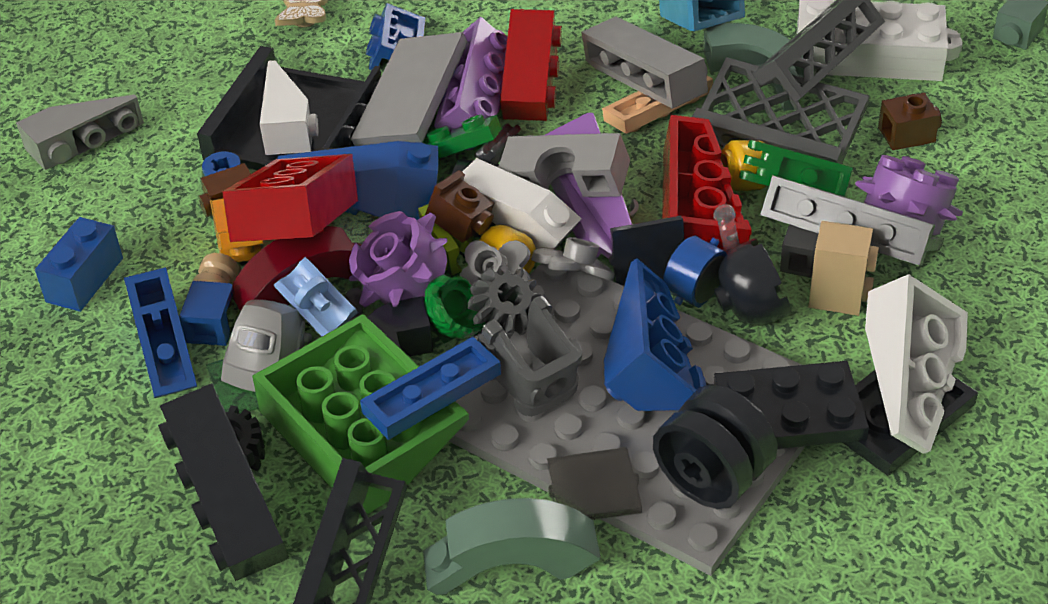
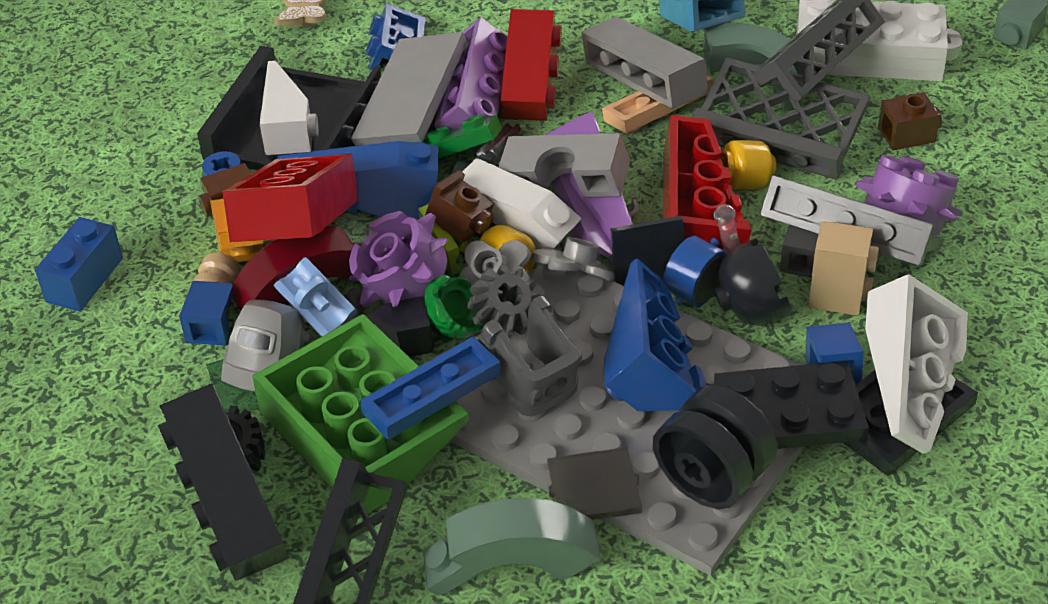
light grey slope [16,95,144,170] -> none
blue slope [124,267,197,398] -> none
green hinge [739,140,853,197] -> none
none -> blue panel [805,322,864,385]

